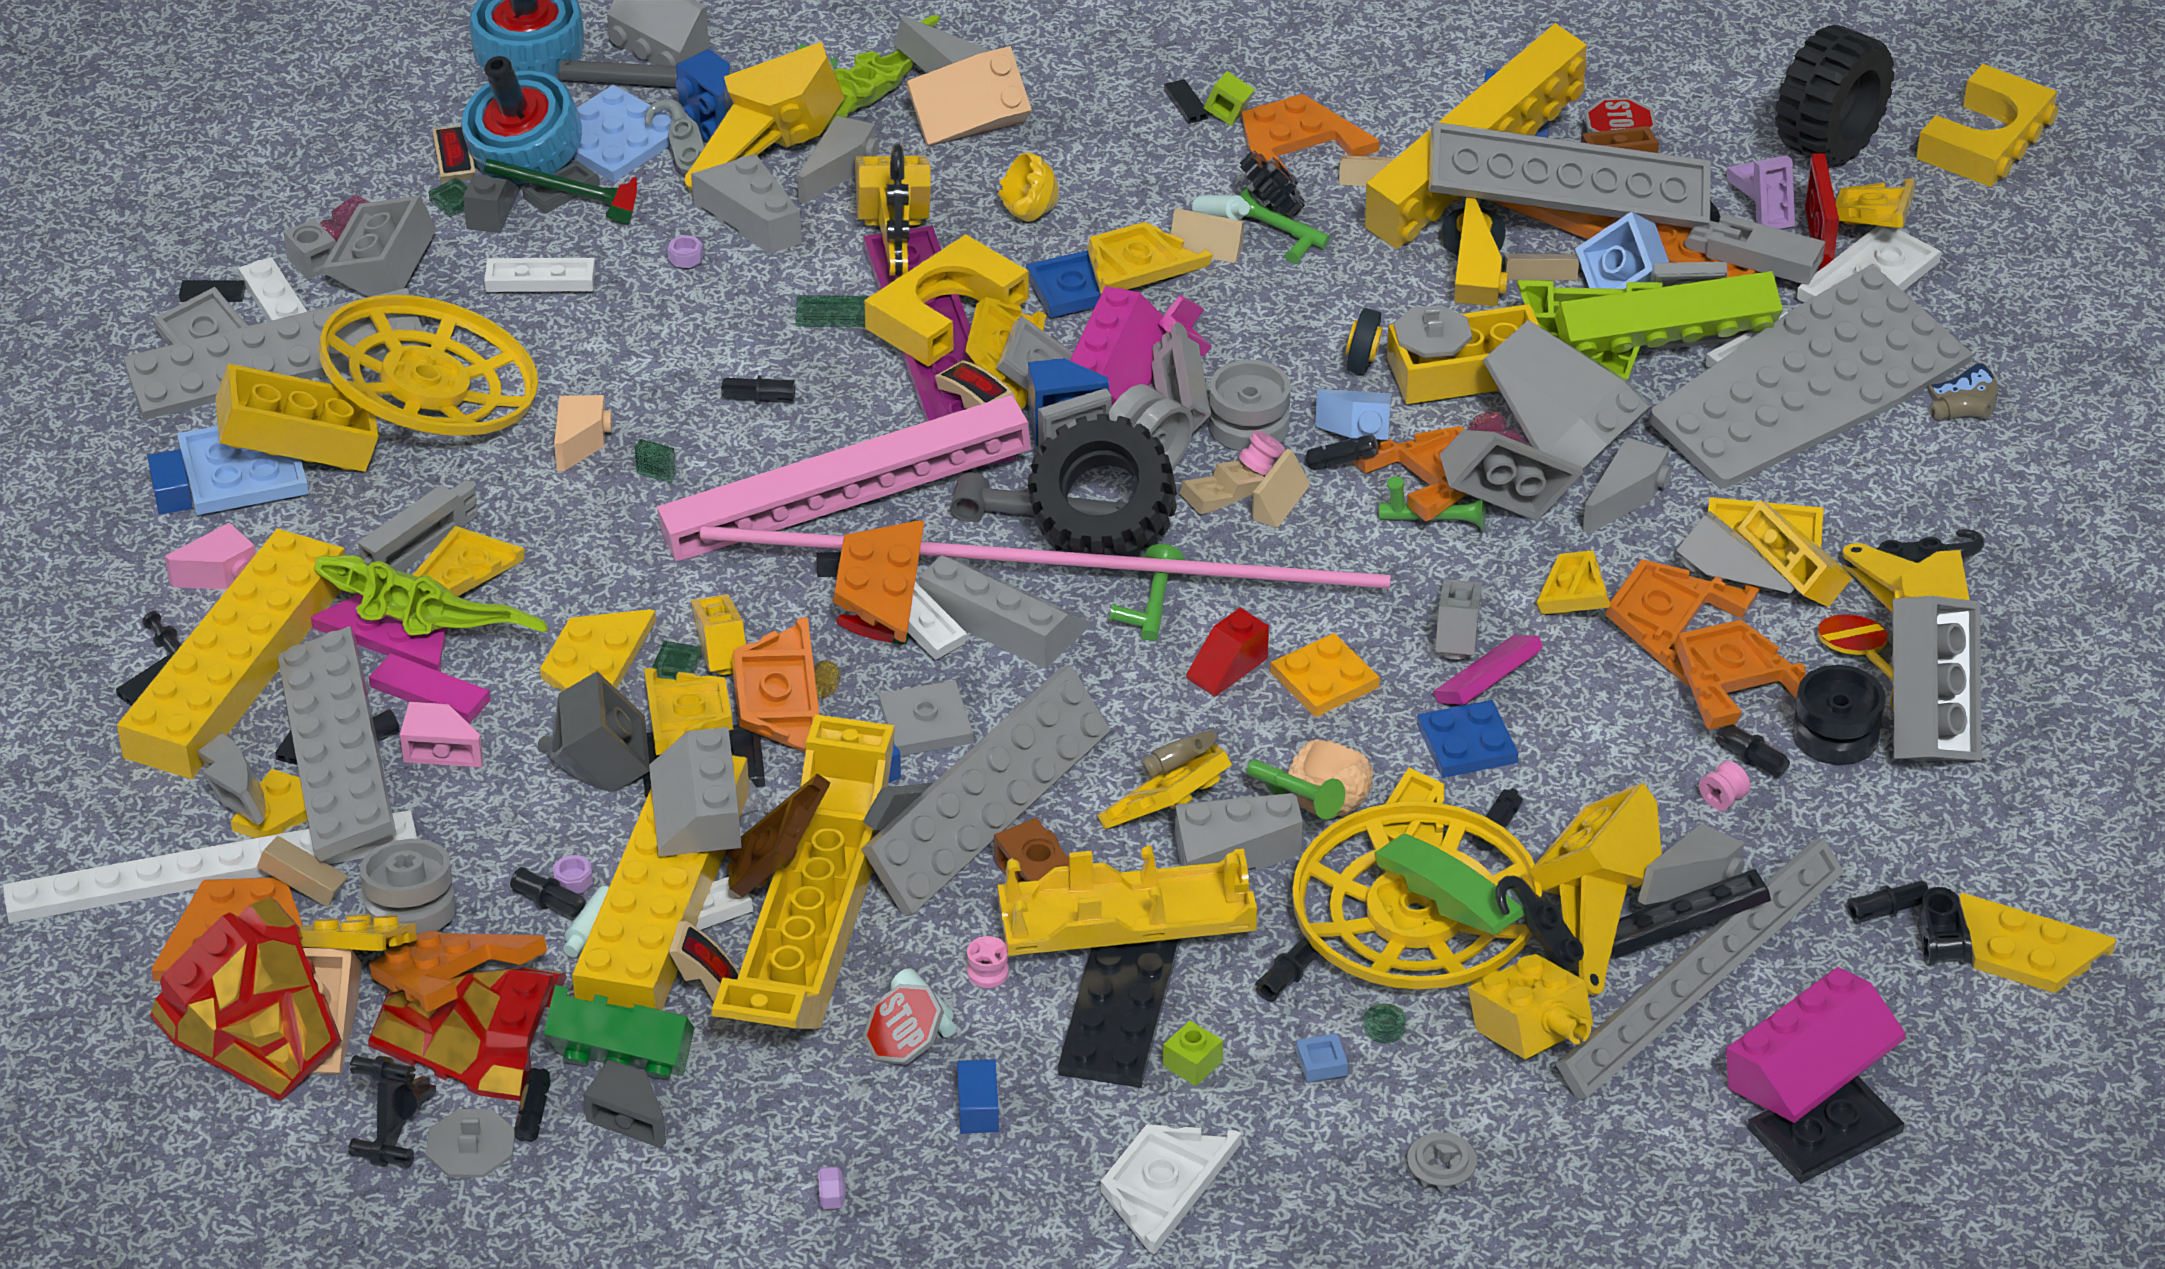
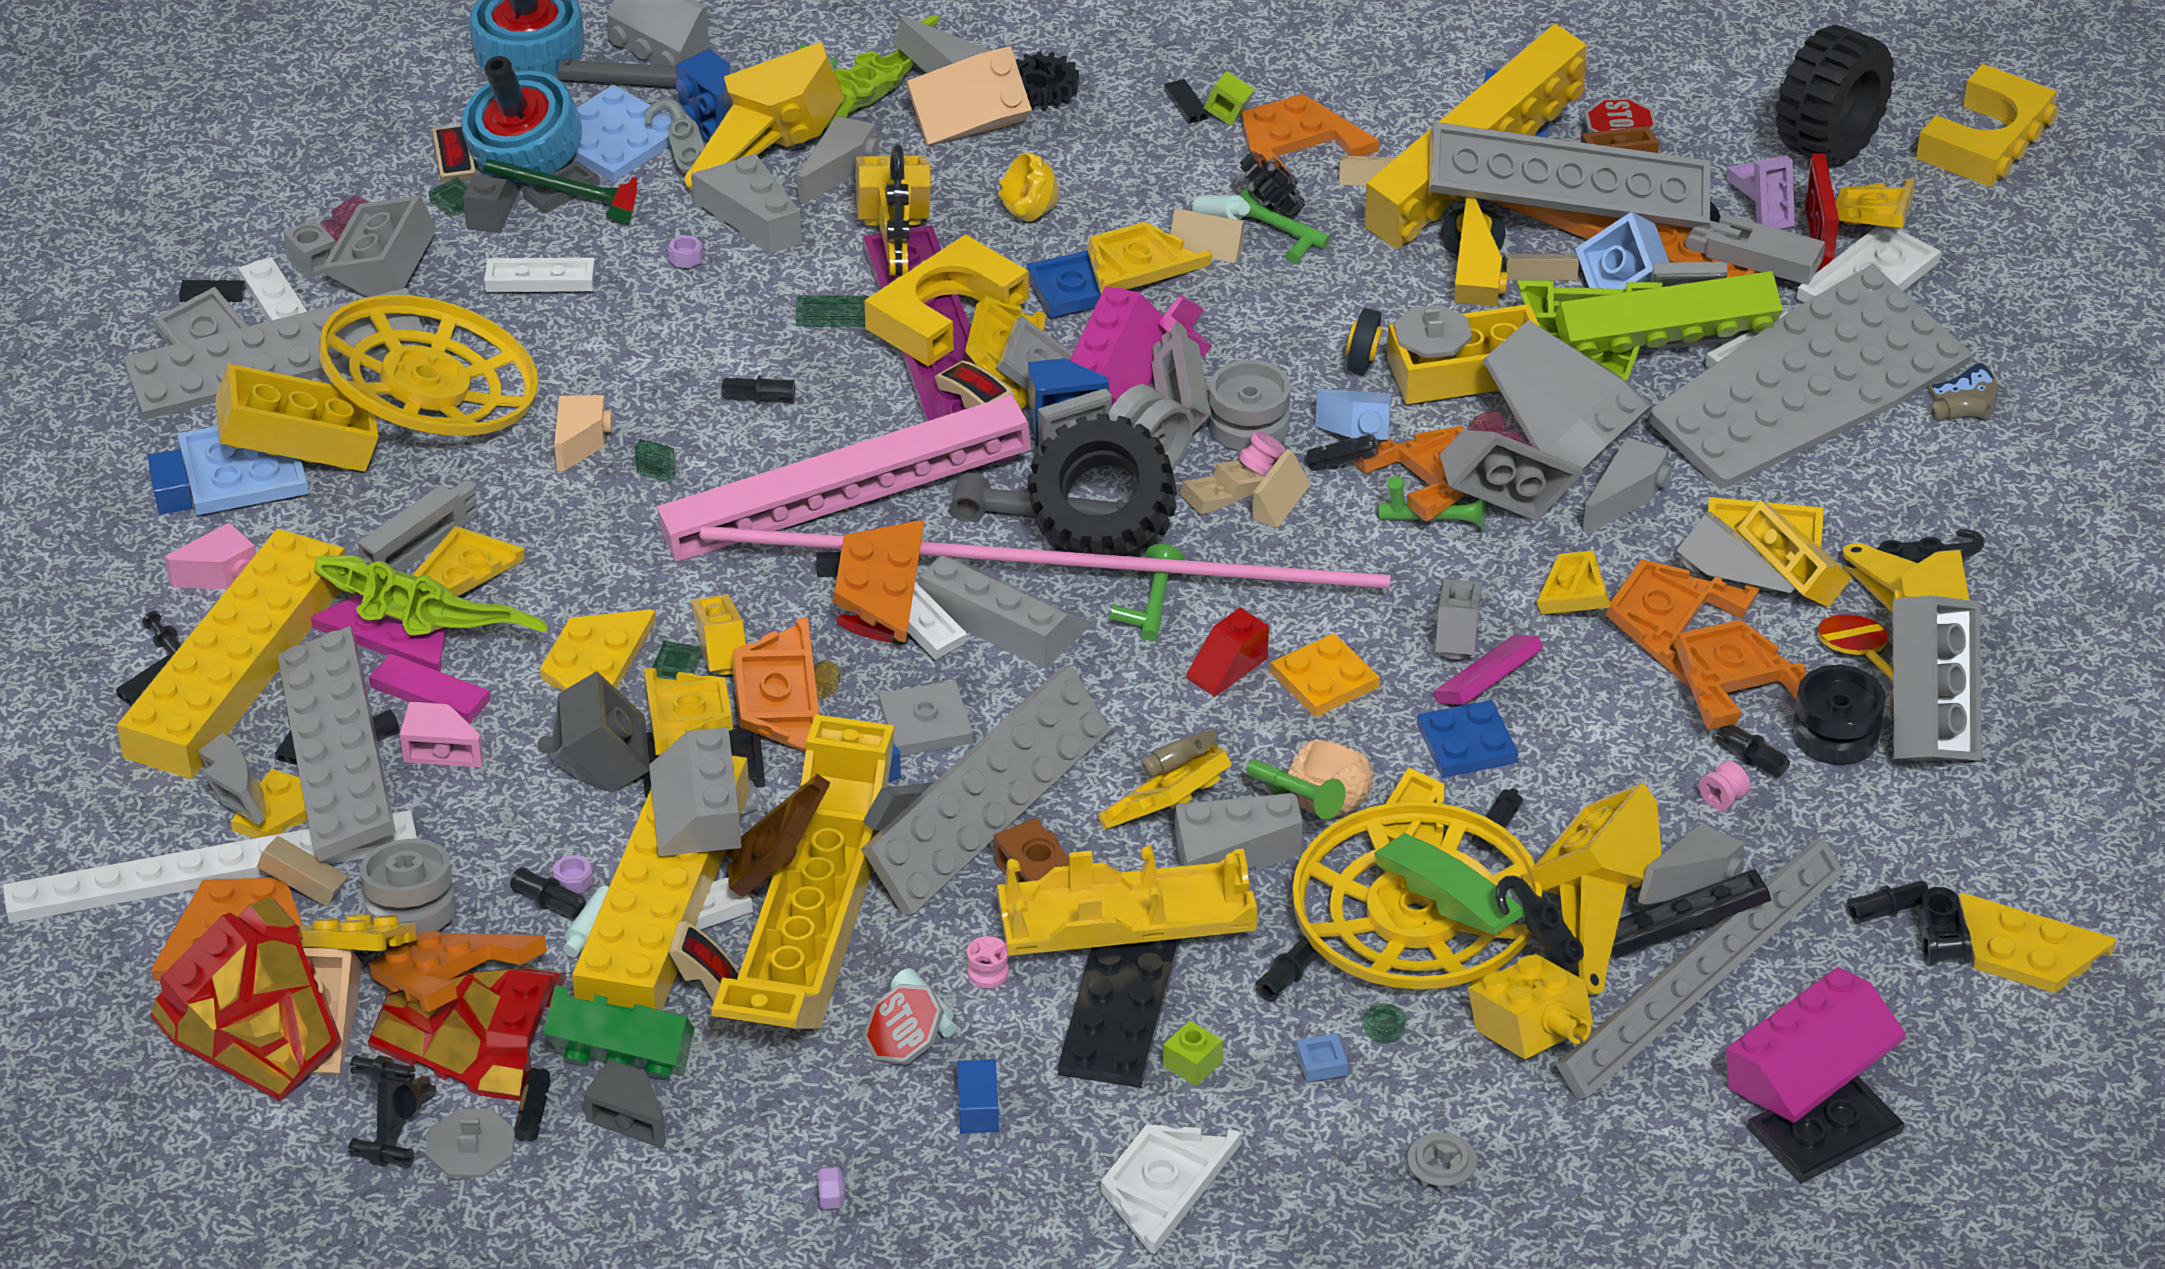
none -> black gear [1015,51,1079,108]

